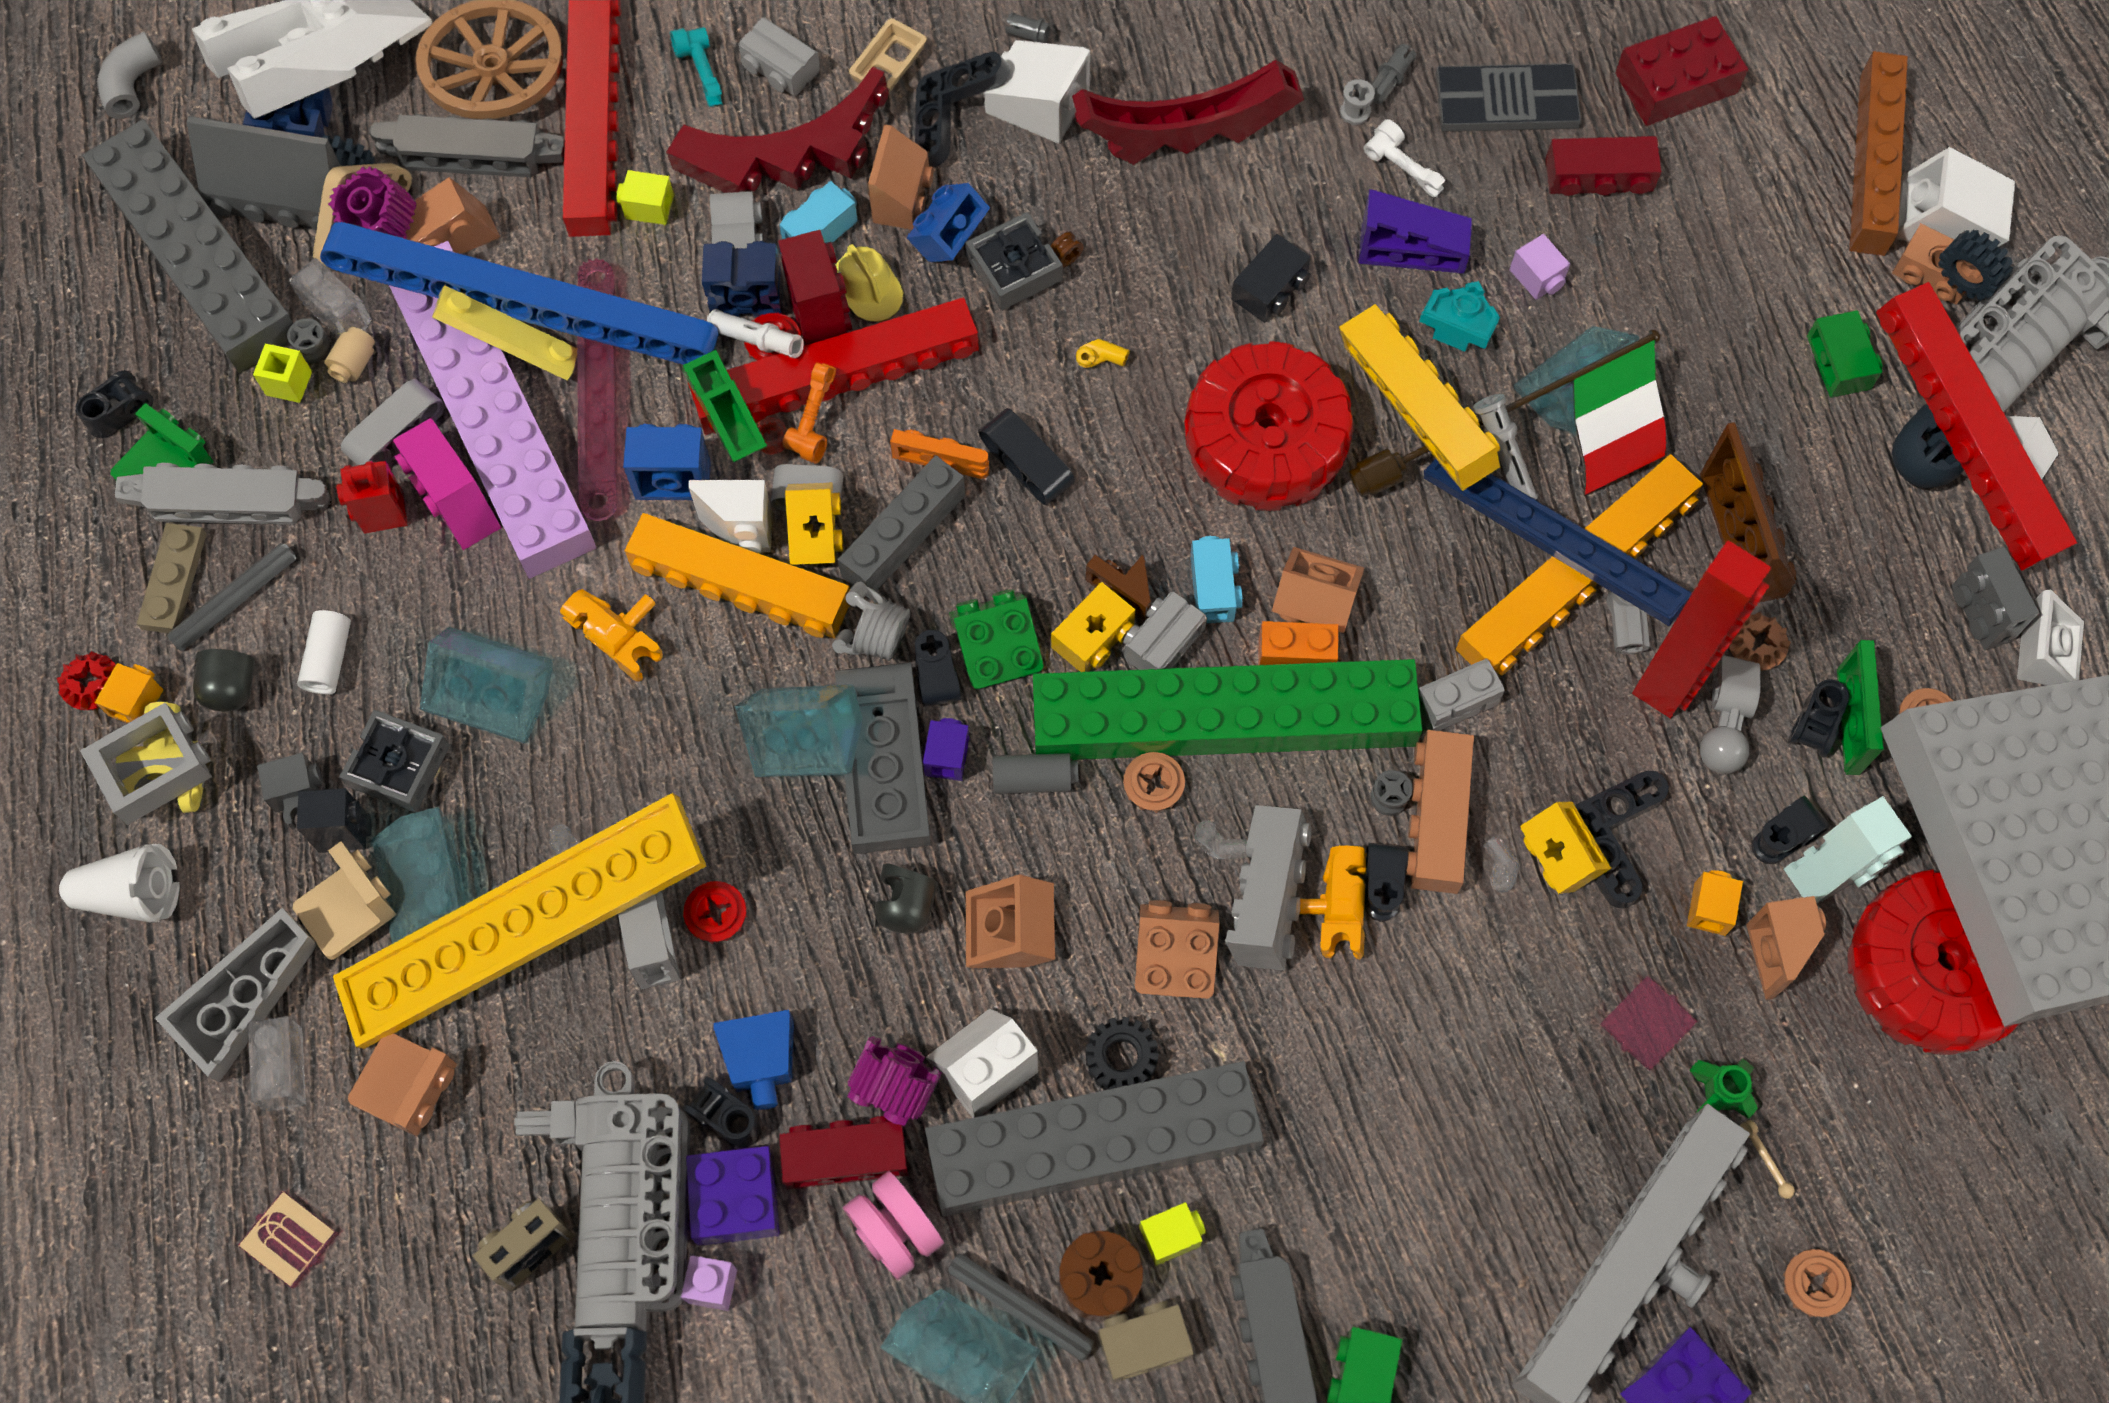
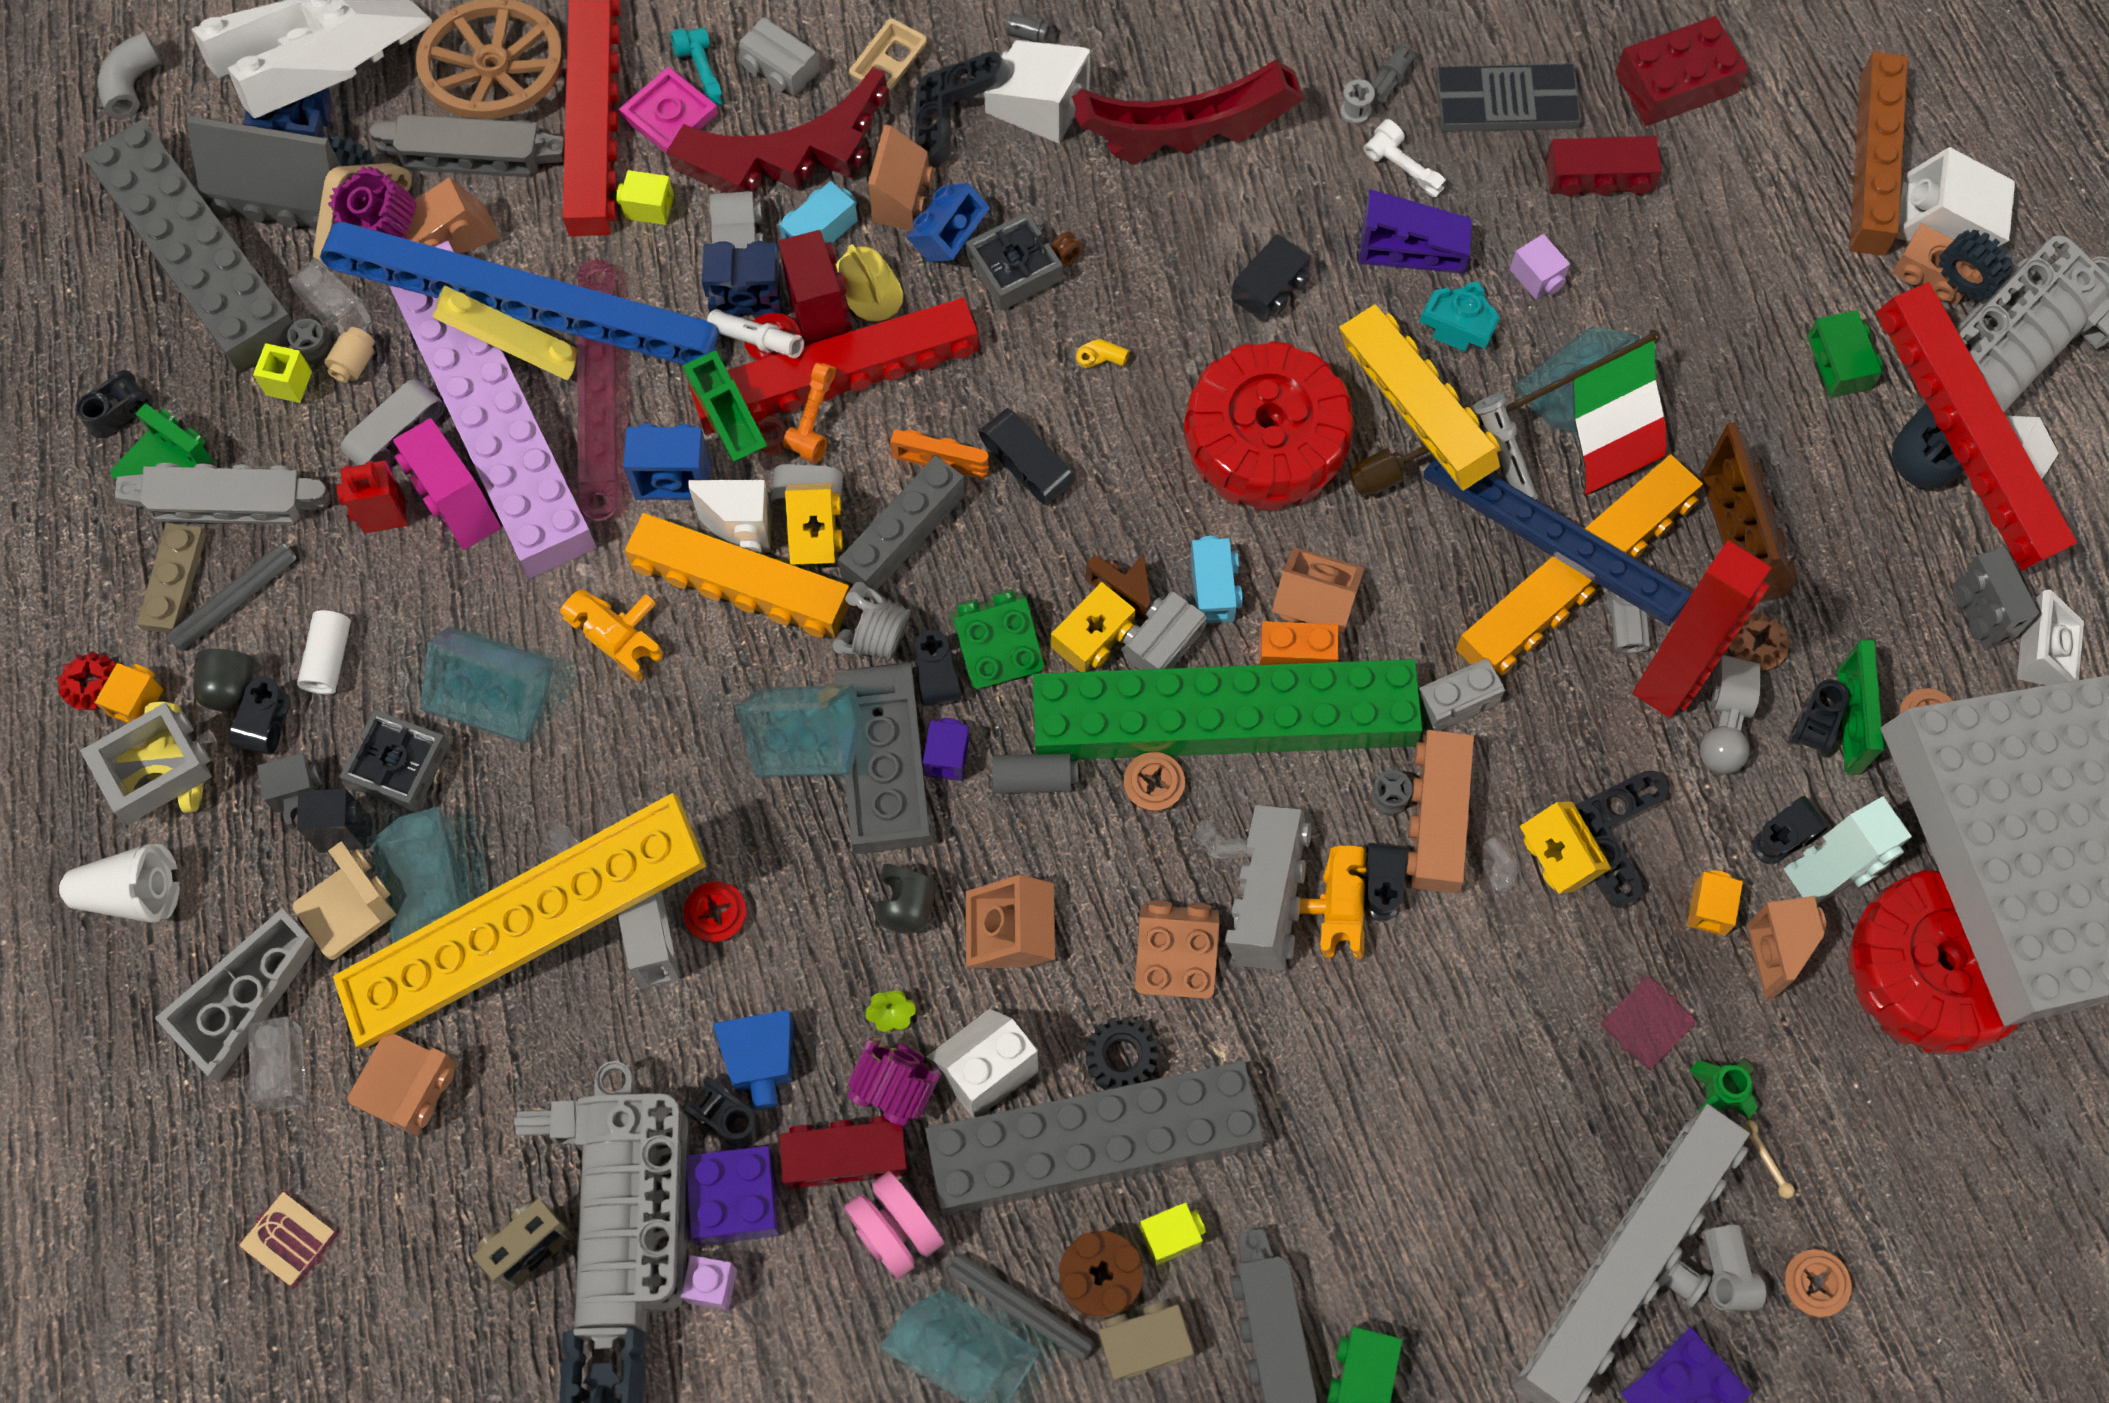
none -> black piece [229,677,291,755]
none -> dark pink plate [619,66,718,155]
none -> lime plant [865,990,916,1032]
none -> light grey piece [1704,1225,1766,1311]

